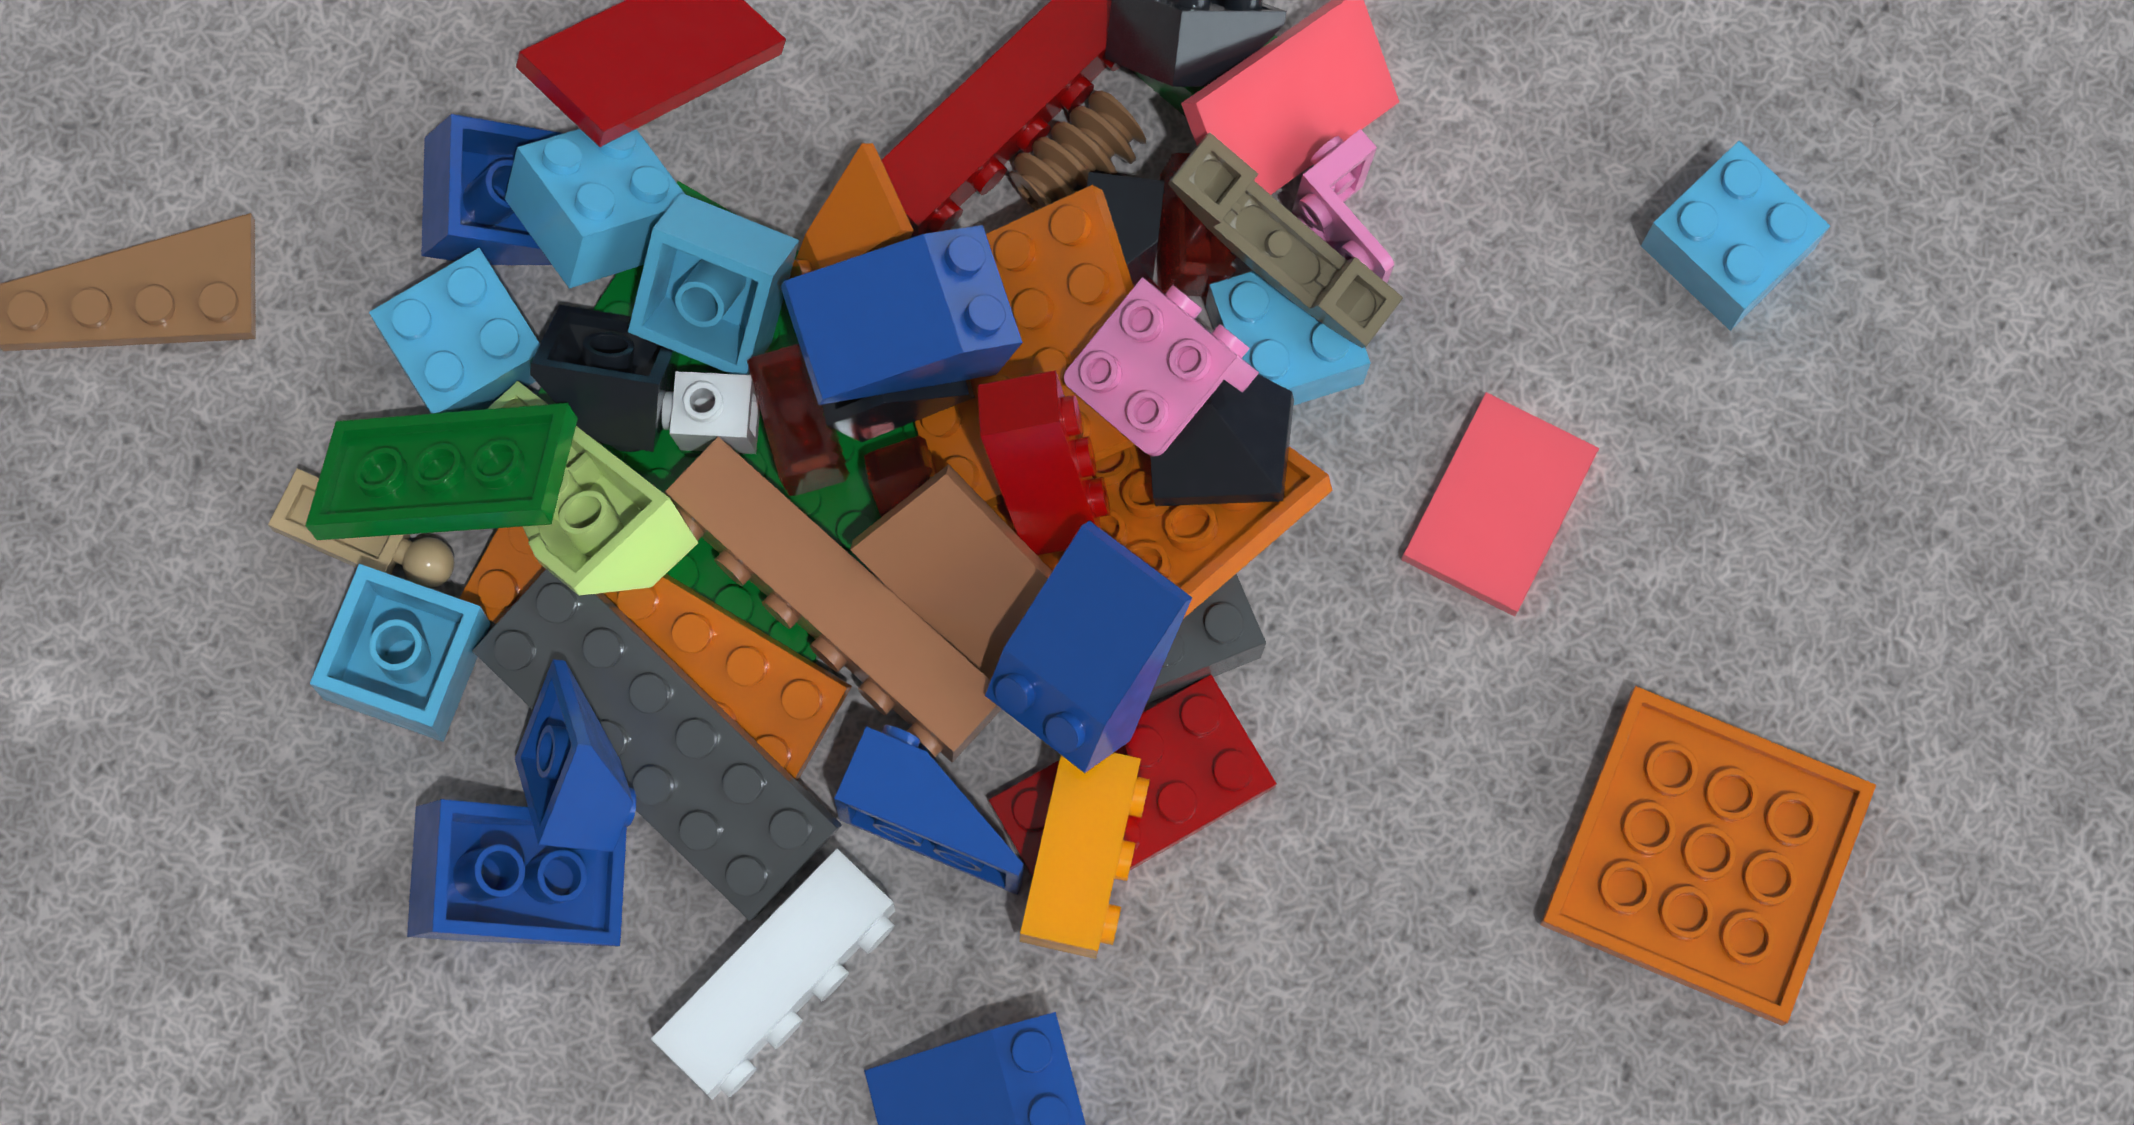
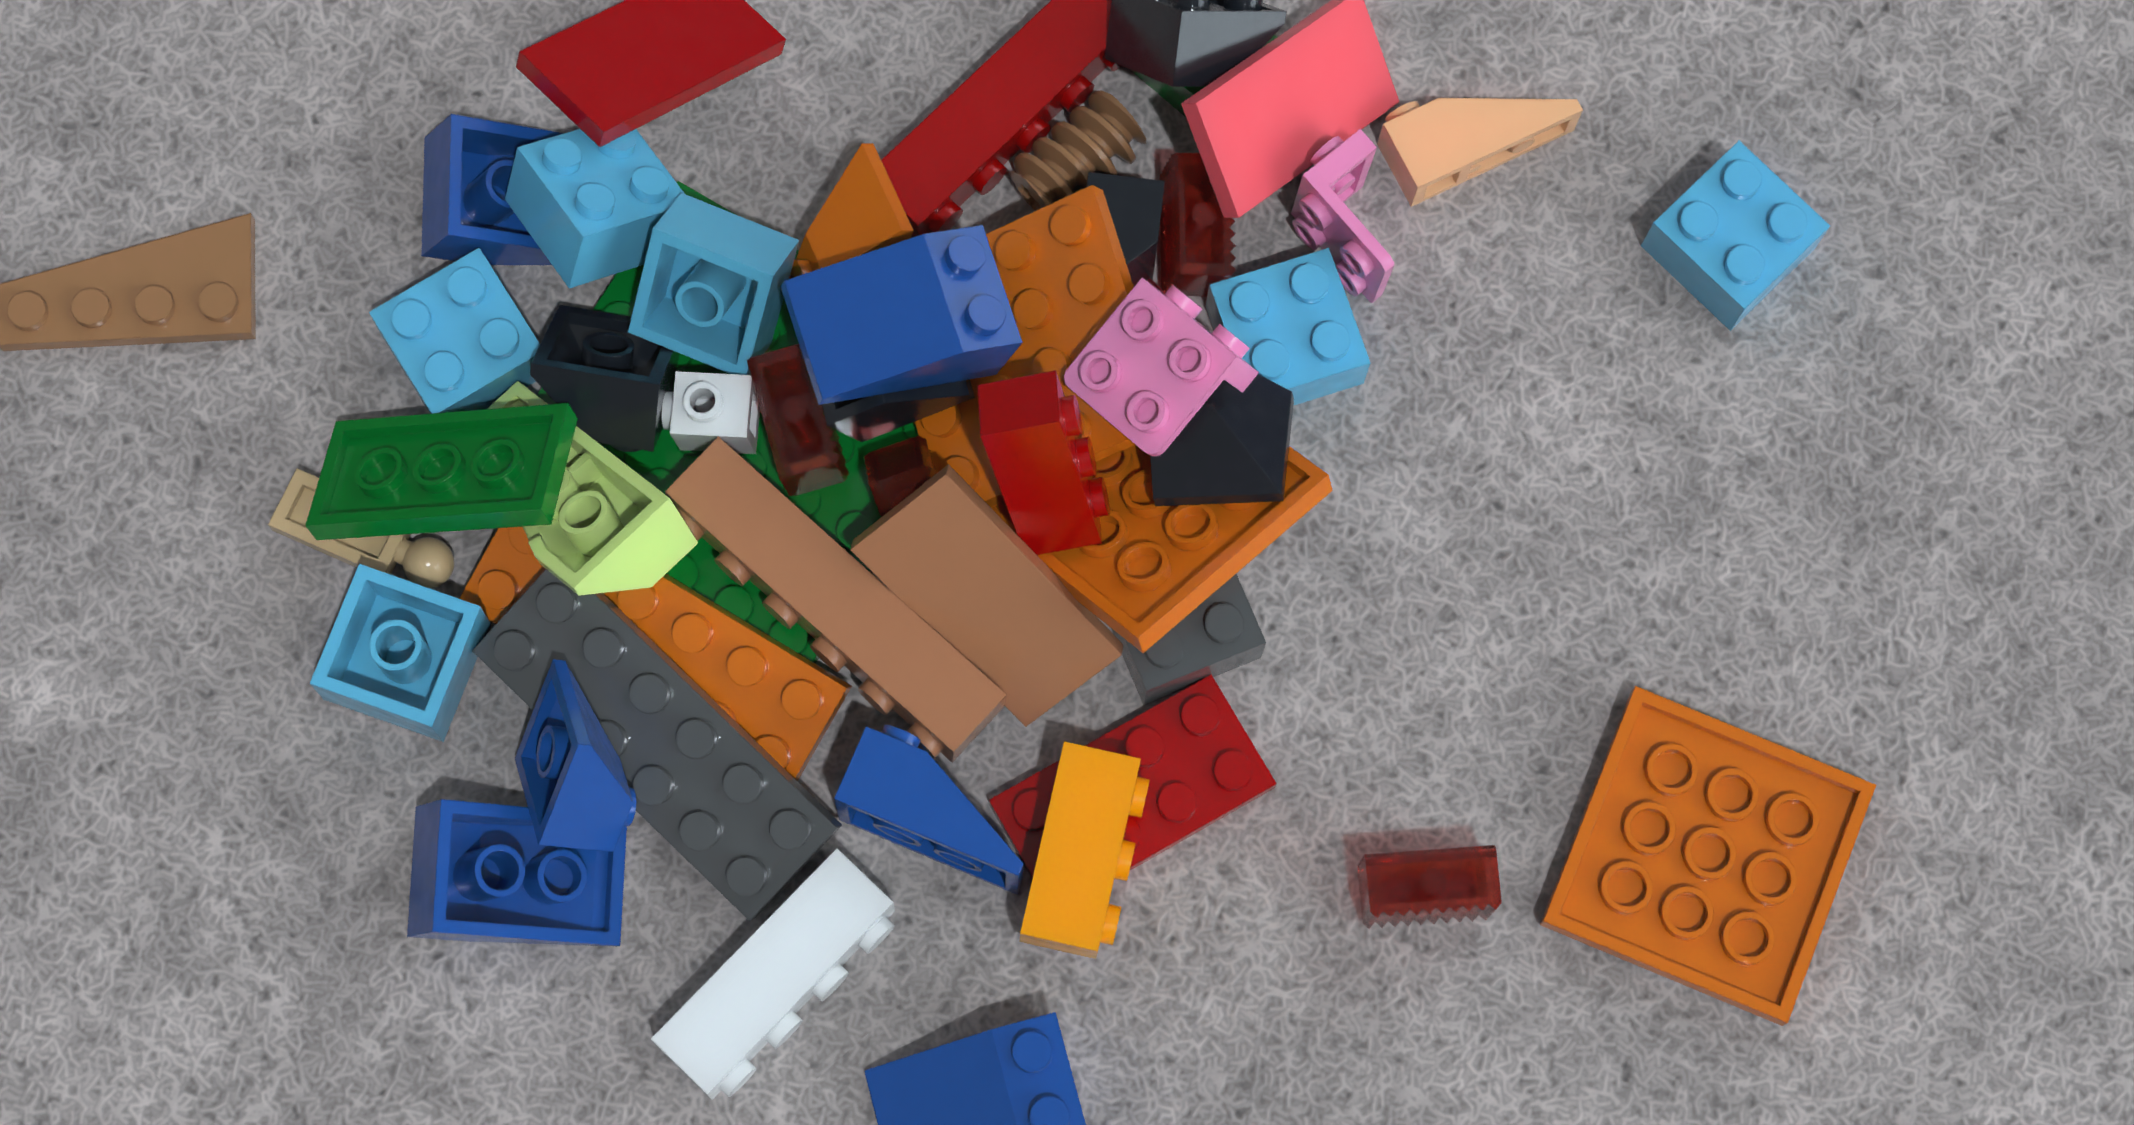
blue slope [985,521,1193,773] -> none
dark tan slope [1168,132,1403,348] -> none
coral tile [1401,392,1599,617] -> none
none -> clear red brick [1358,845,1502,929]
none -> light nougat slope [1377,98,1583,207]

